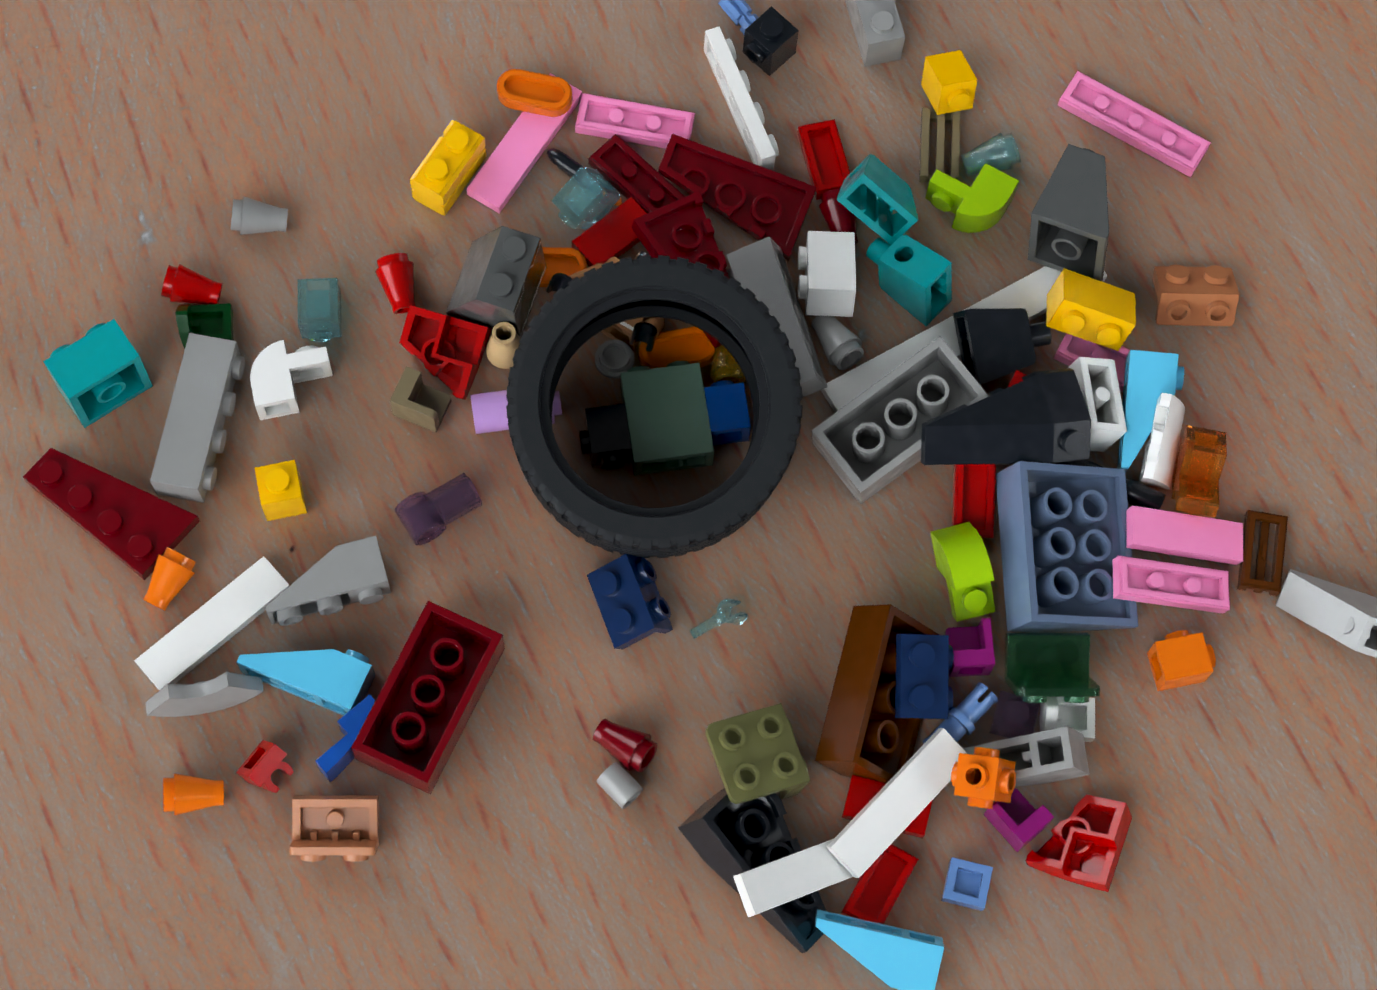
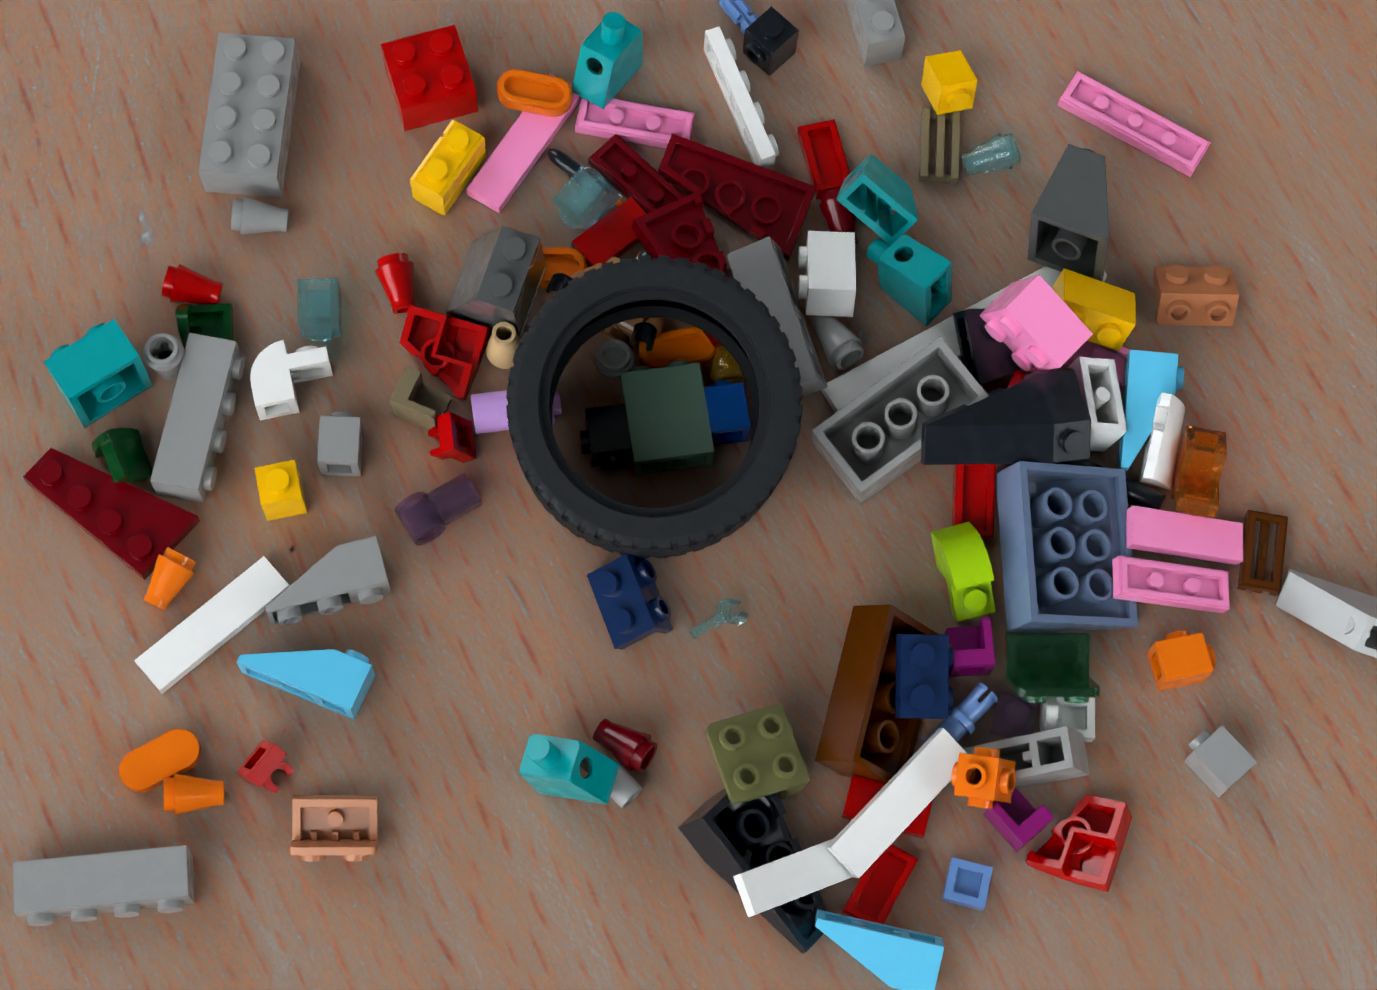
light grey tile [145,672,264,717] -> none
blue slope [315,694,375,782] -> none
dark red brick [351,601,505,795] -> none
lime brick [925,163,1019,233] -> none
none -> light grey brick [13,845,195,926]
none -> dark green tile [91,428,153,483]
none -> orange tile [119,729,201,793]
none -> light grey cone [143,333,183,381]
none -> light grey brick [198,33,300,197]
none -> light grey brick [317,412,364,476]
none -> red brick [381,25,478,131]
none -> red tile [428,412,477,463]
none -> teal torso [519,734,620,805]
none -> teal torso [572,12,643,109]
none -> bright pink brick [979,274,1093,373]
none -> light grey brick [1184,725,1257,798]

